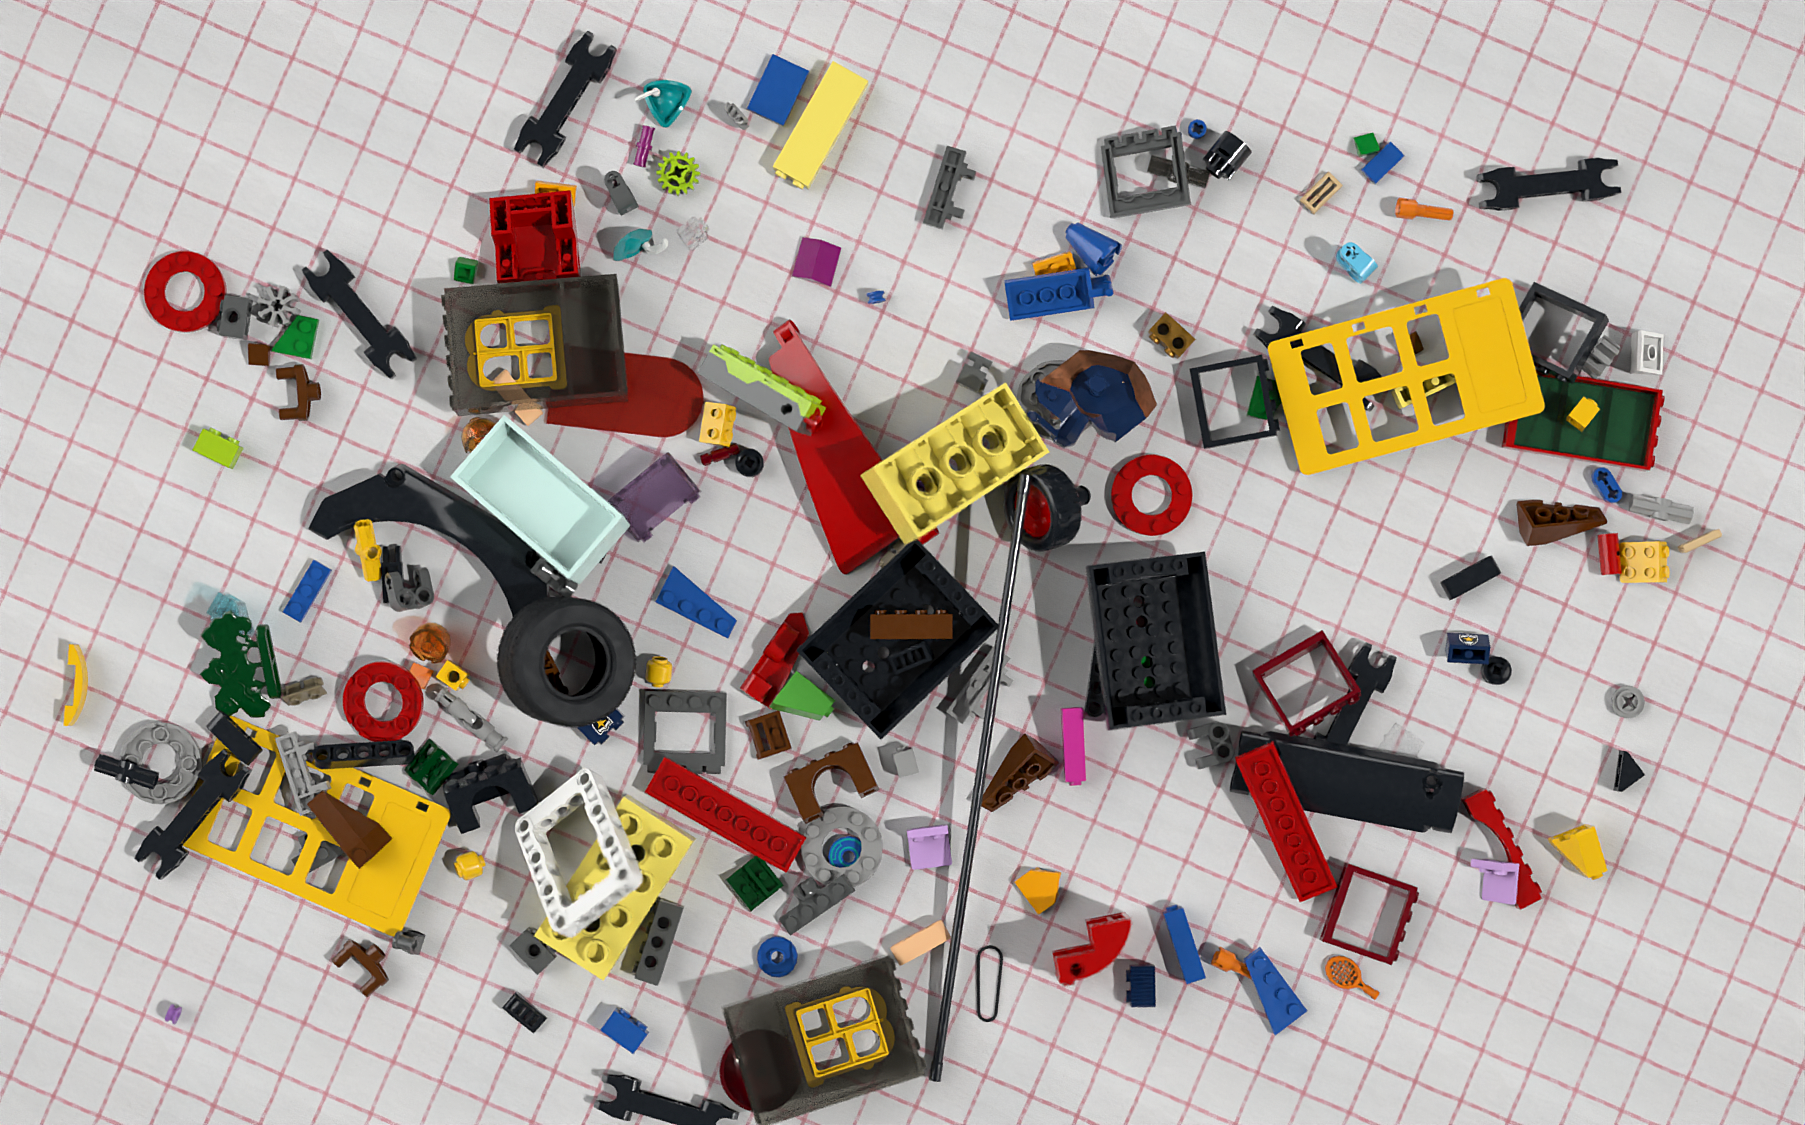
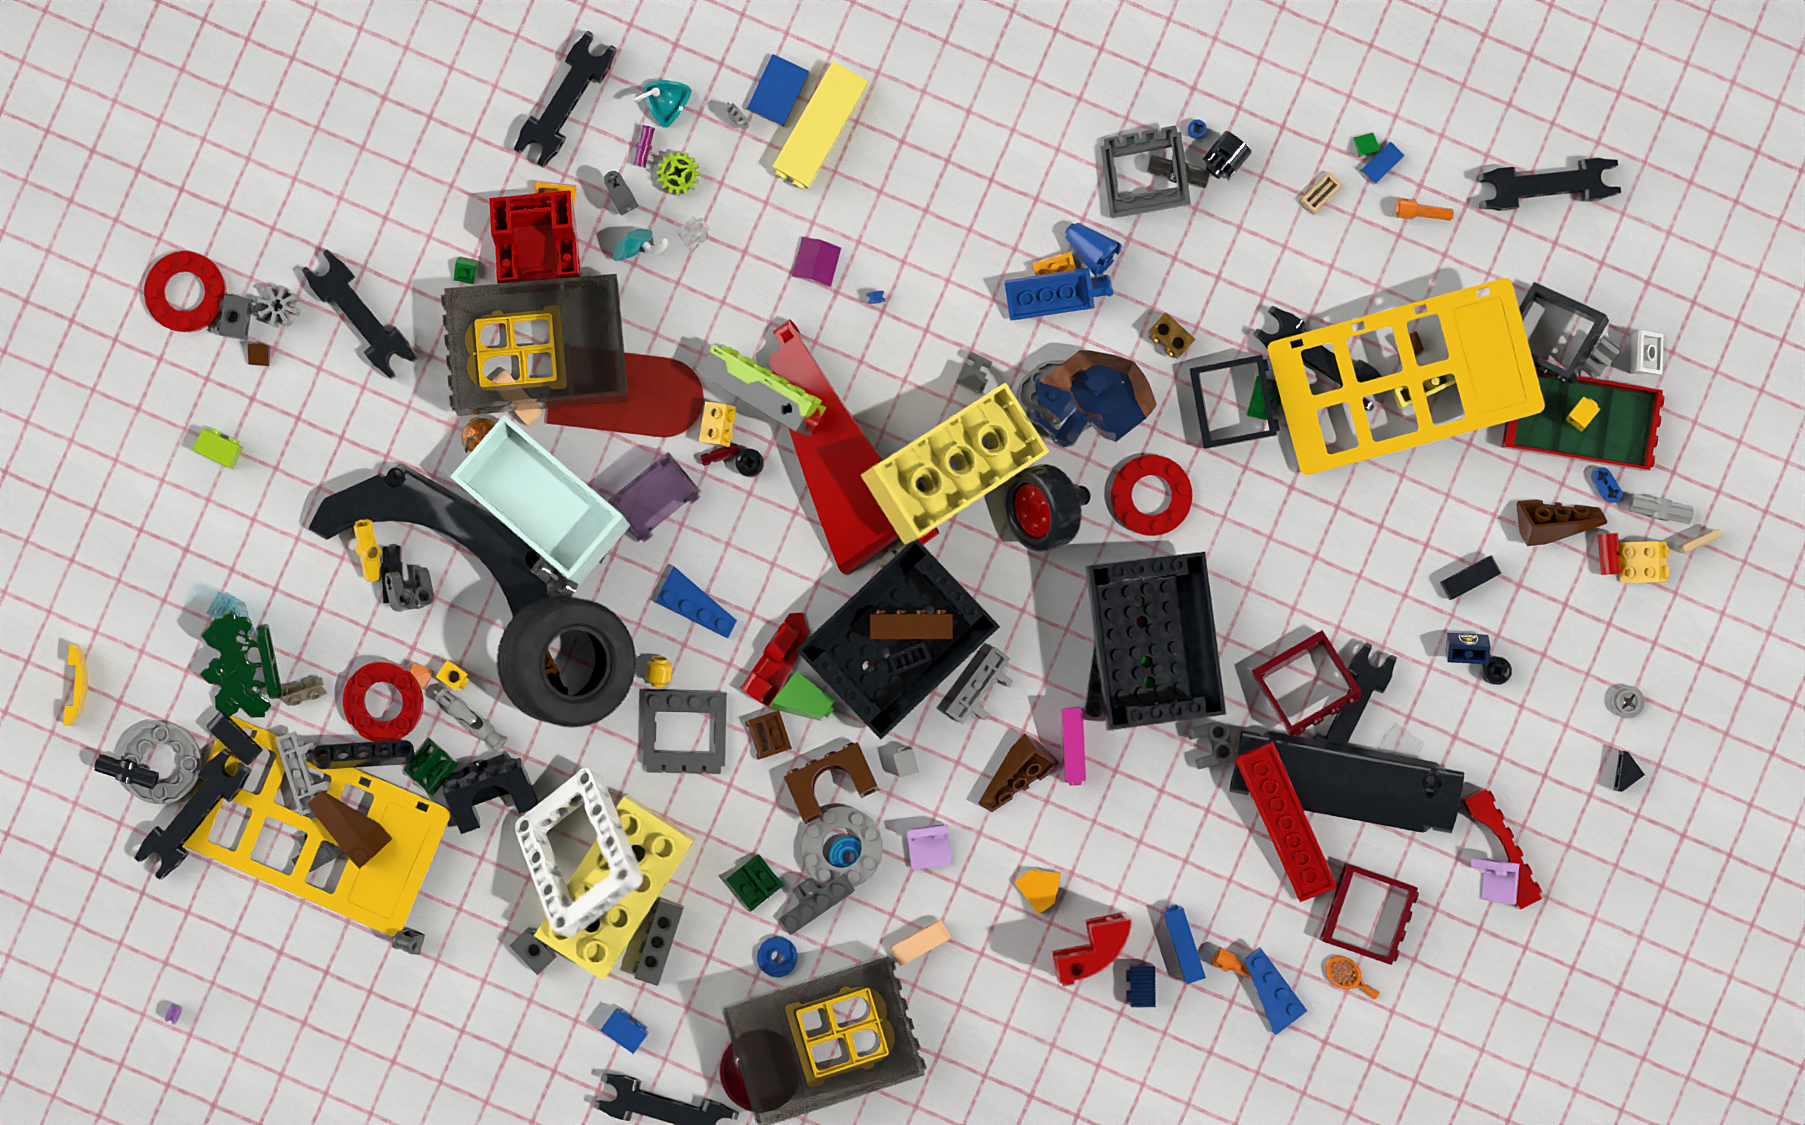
green wing [272,315,319,359] -> none
reddish brown connector [276,364,321,421] -> none
blue plate [283,560,332,623] -> none
reddish brown connector [331,939,389,997] -> none
clear orange cylinder [409,622,451,664] -> none
yellow head [454,851,486,881] -> none
black slope [502,991,547,1034] -> none
dark blue brick [578,708,625,745] -> none
red plate [645,756,807,873] -> none
dark grey hinge [923,146,976,230] -> none
black piece [929,474,1032,1082] -> none
black piece [977,945,1003,1022] -> none
medium azure piece [1336,242,1378,284] -> none
yellow slope [1547,824,1608,880] -> none

